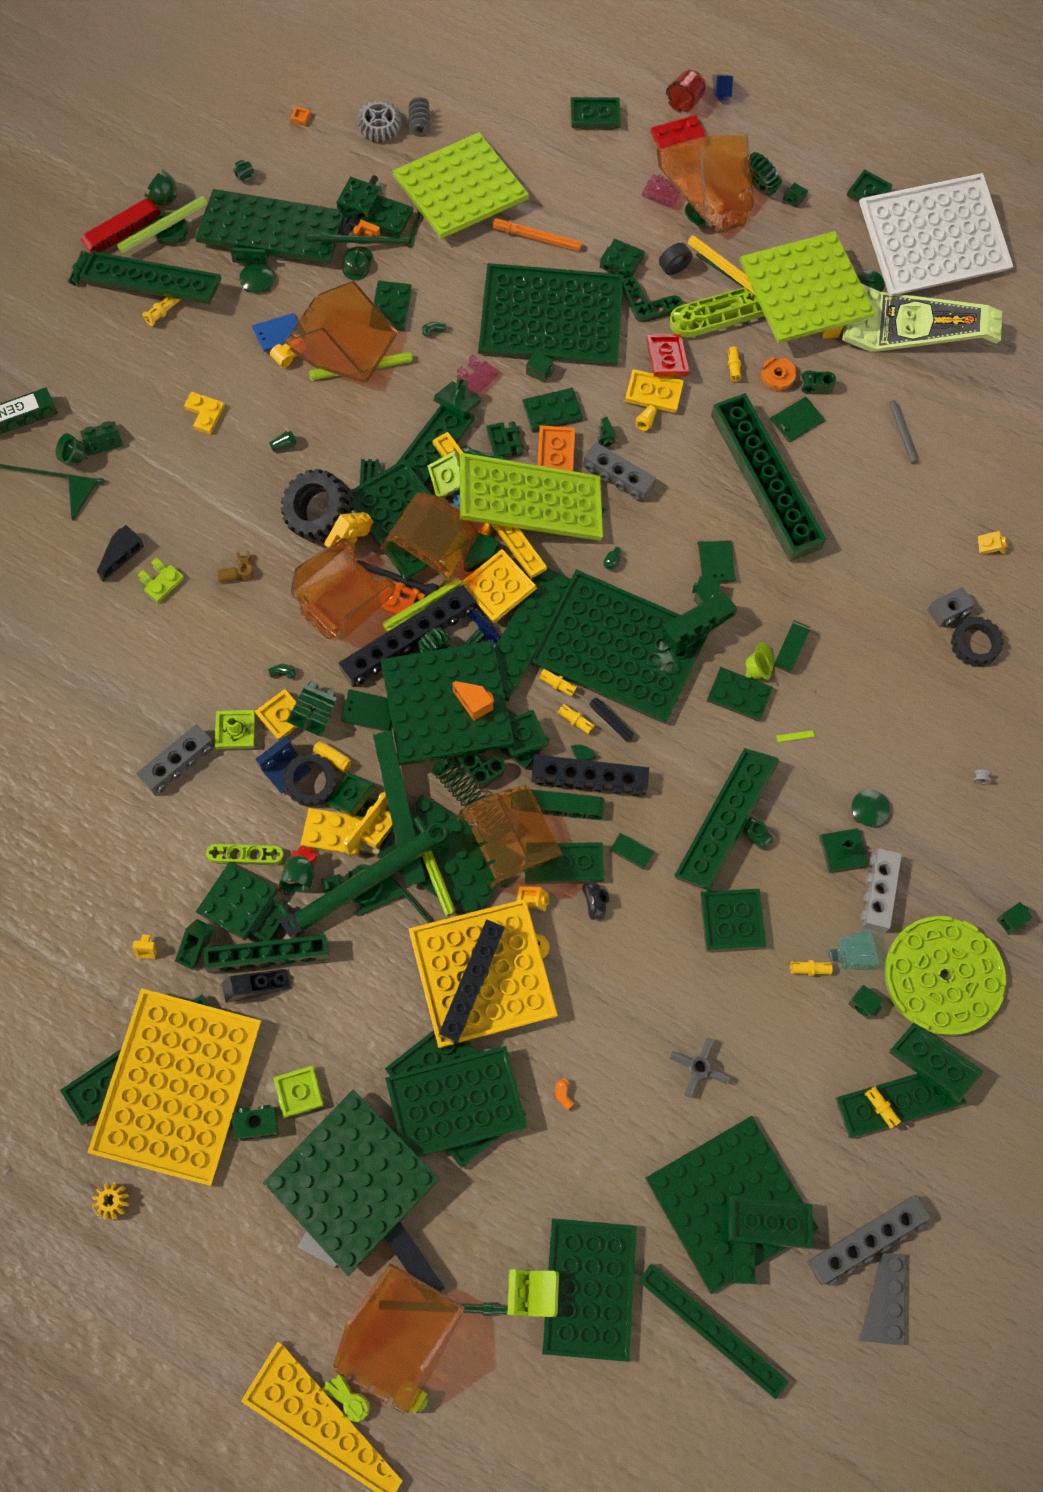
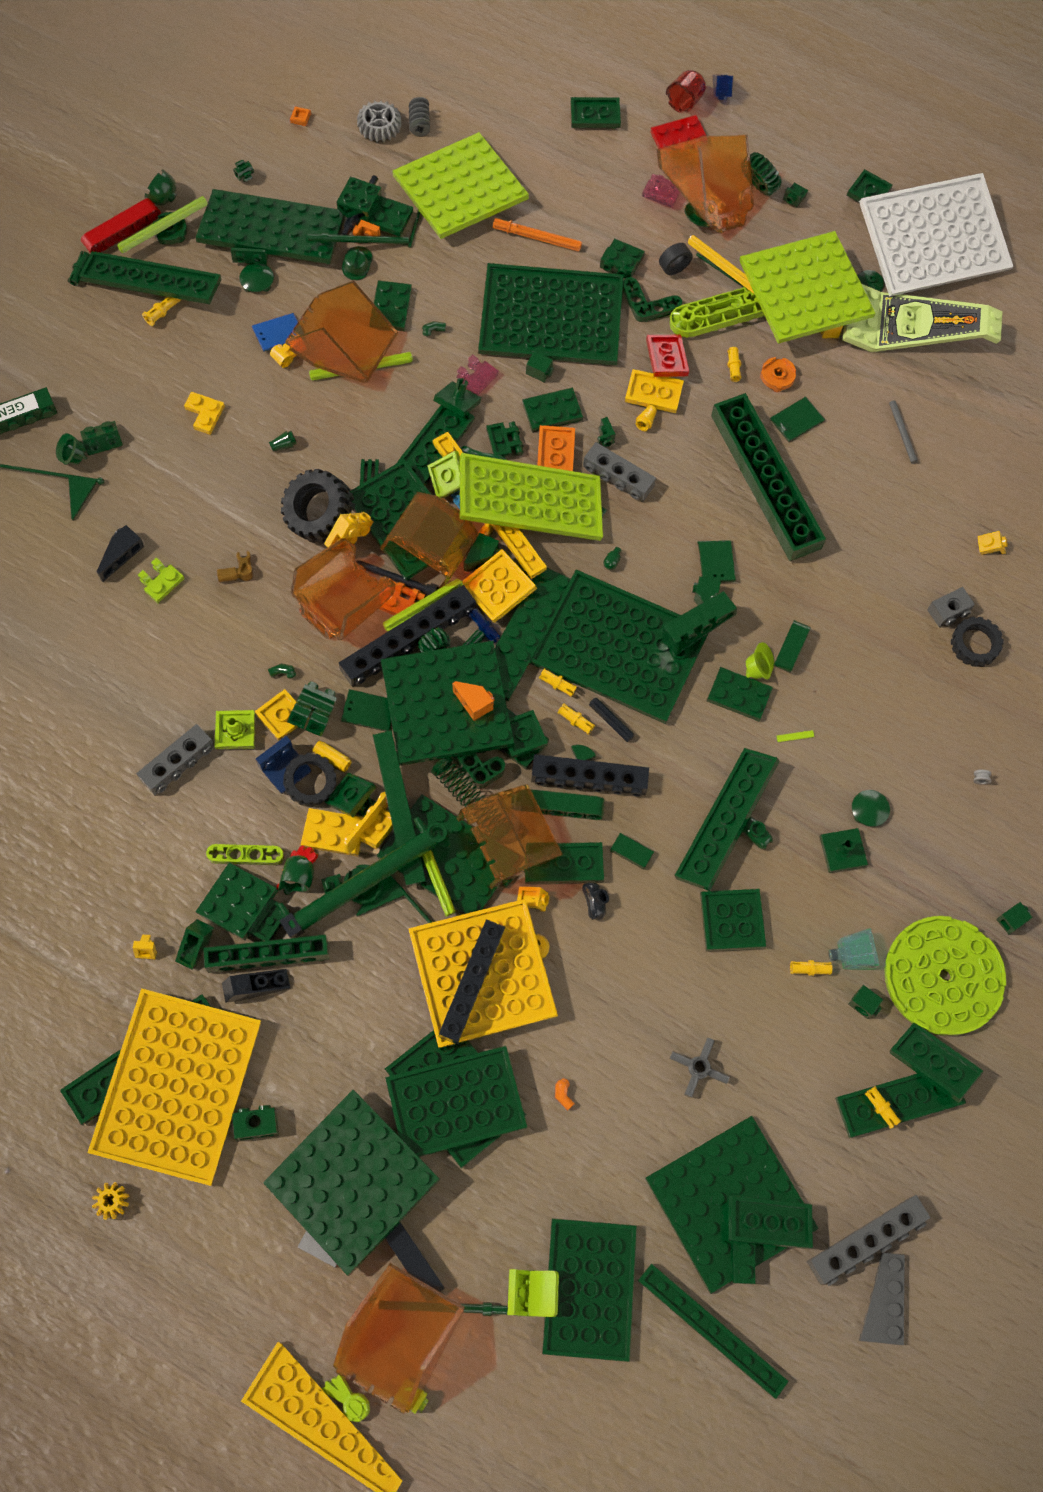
lime plate [273,1065,324,1118] -> none
dark green piece [801,370,836,395] -> none
light grey brick [860,849,902,933] -> none

